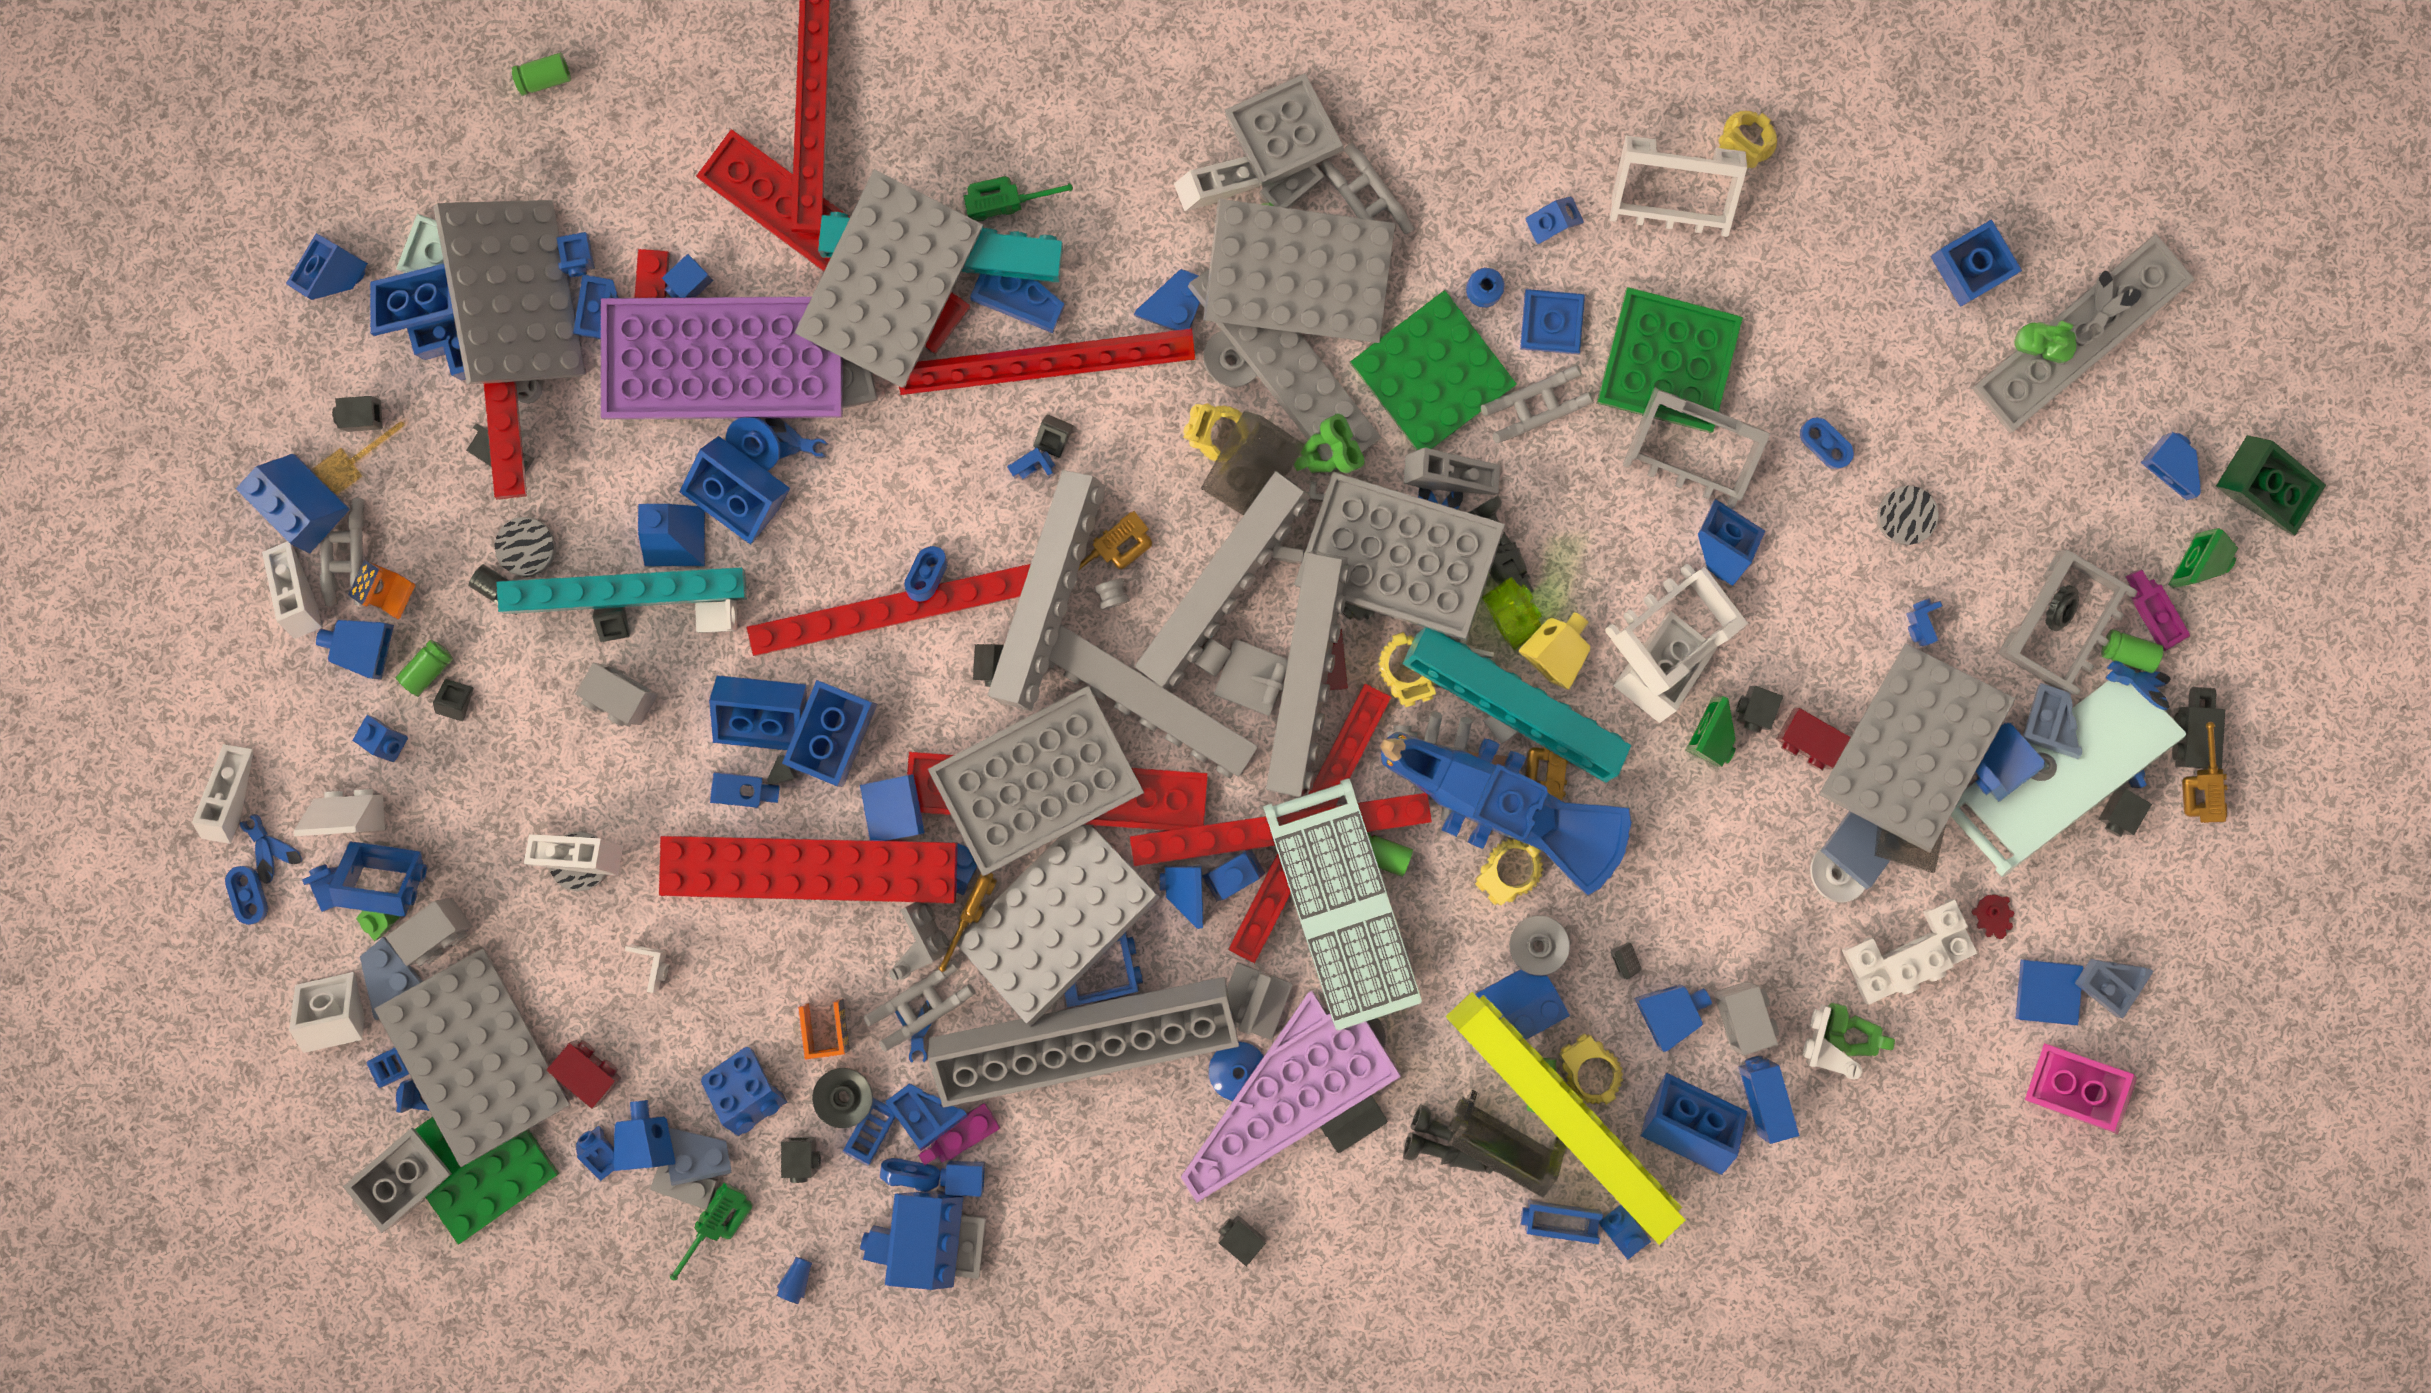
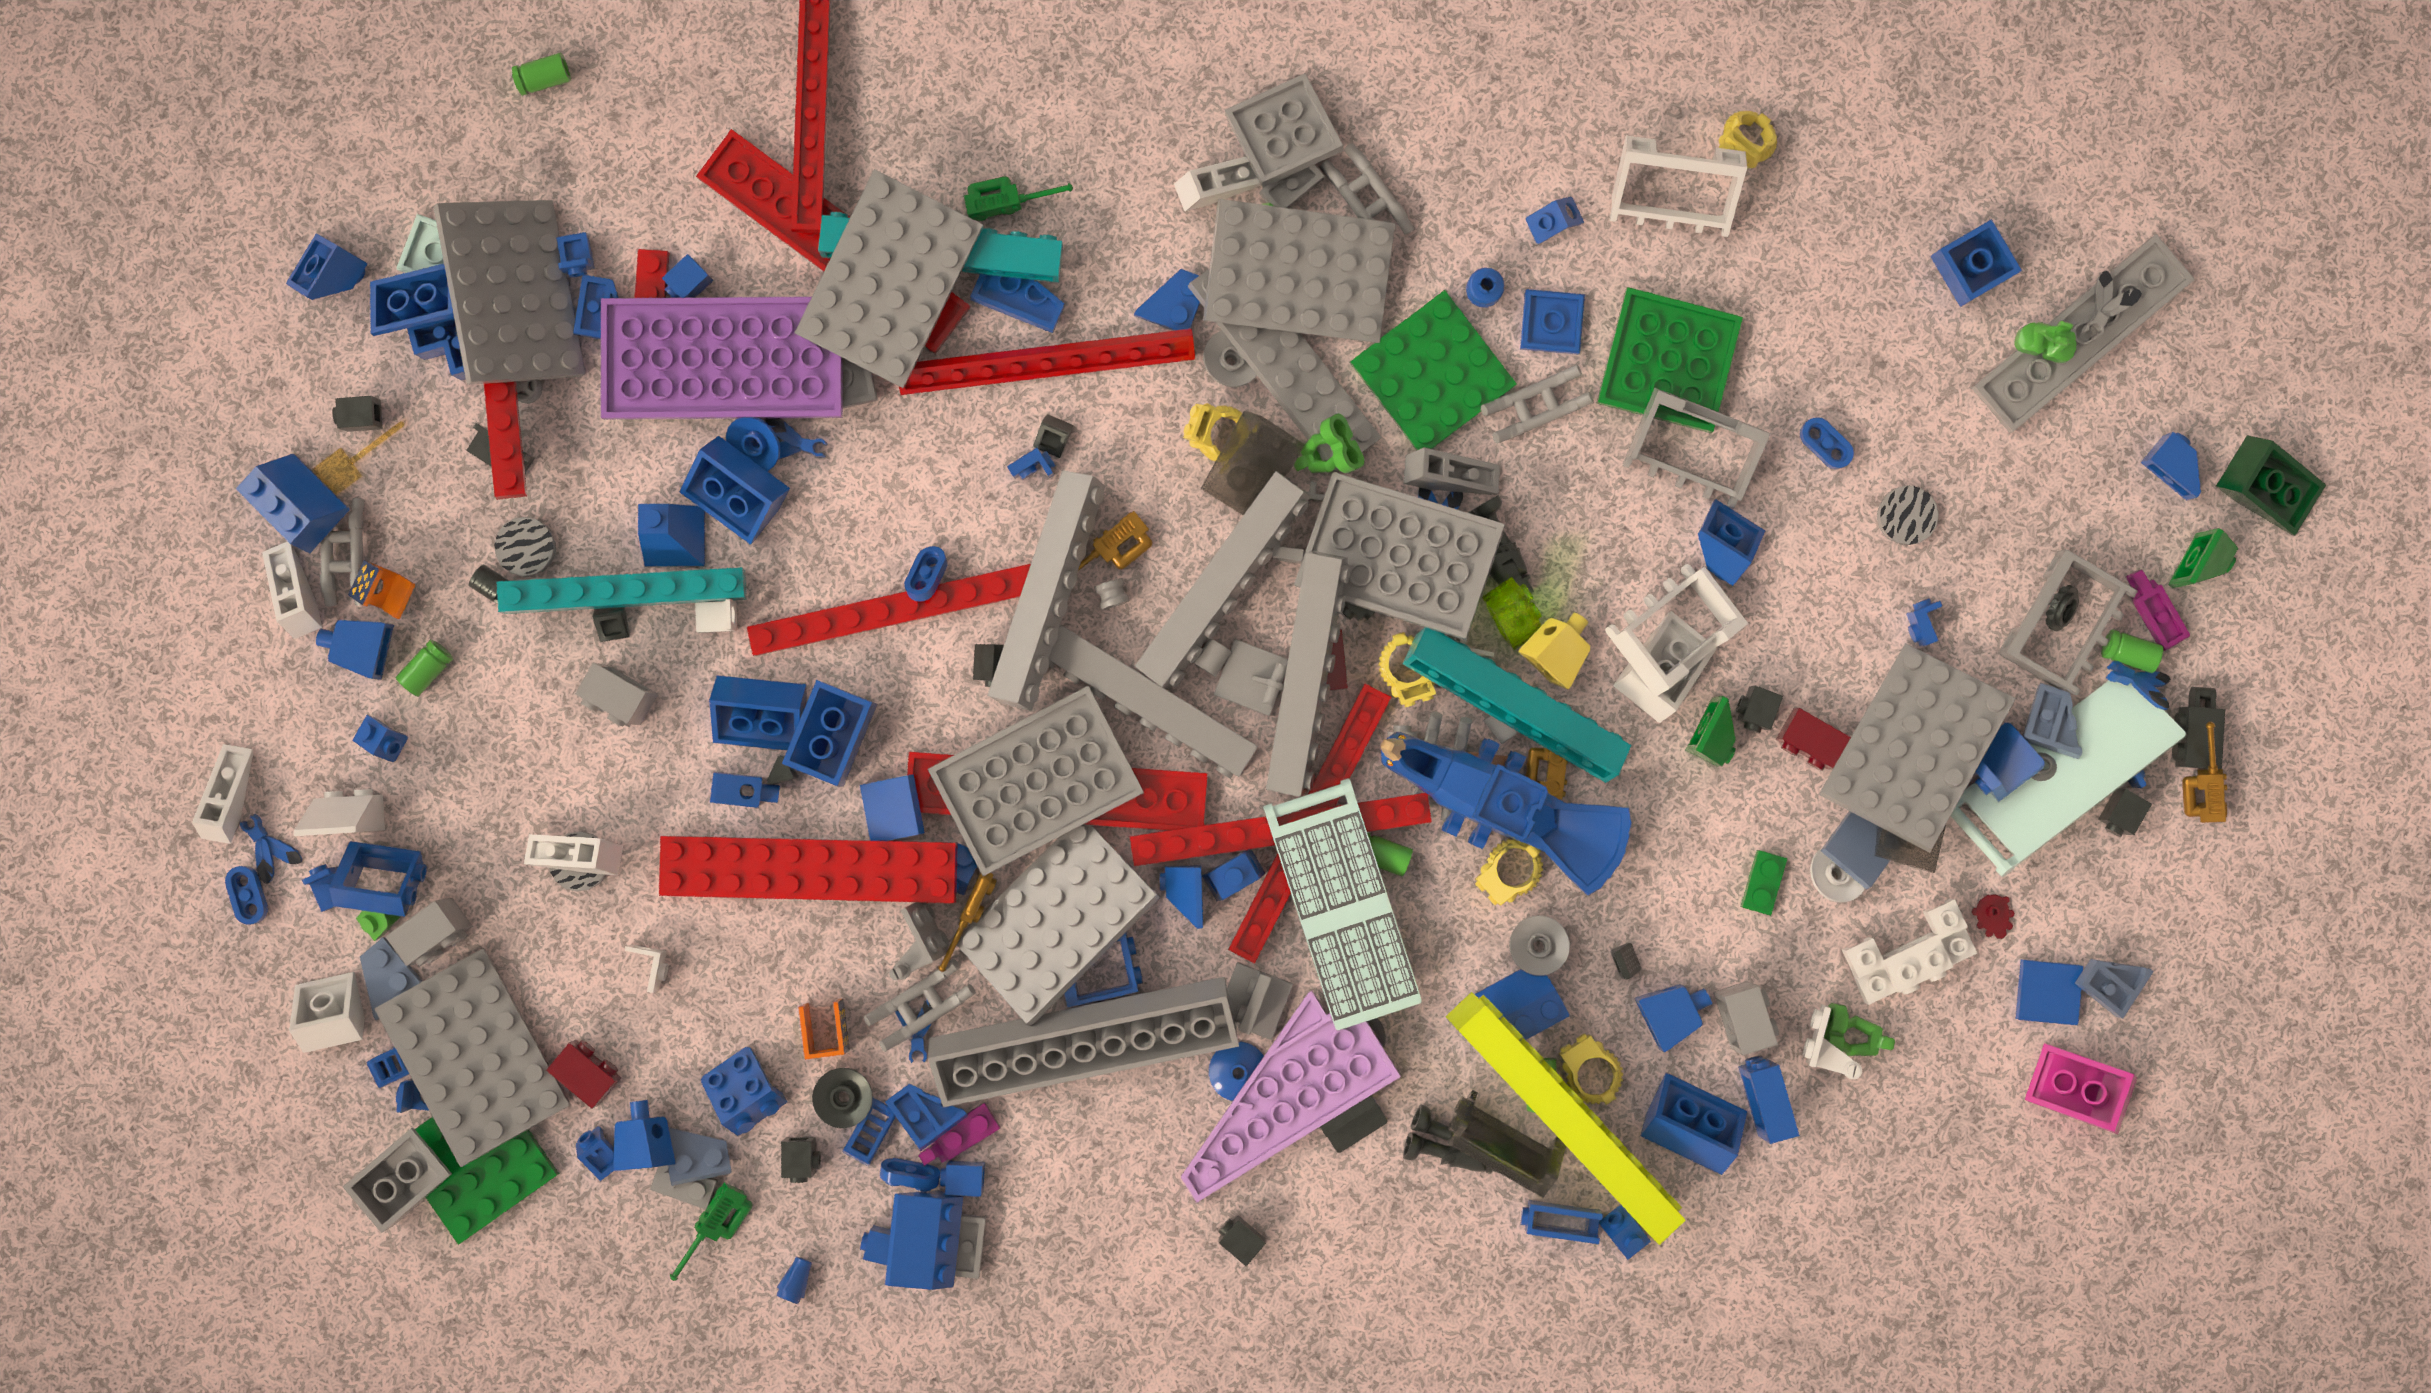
pearl dark grey slope [433,679,474,722] -> none
none -> green plate [1740,850,1788,916]

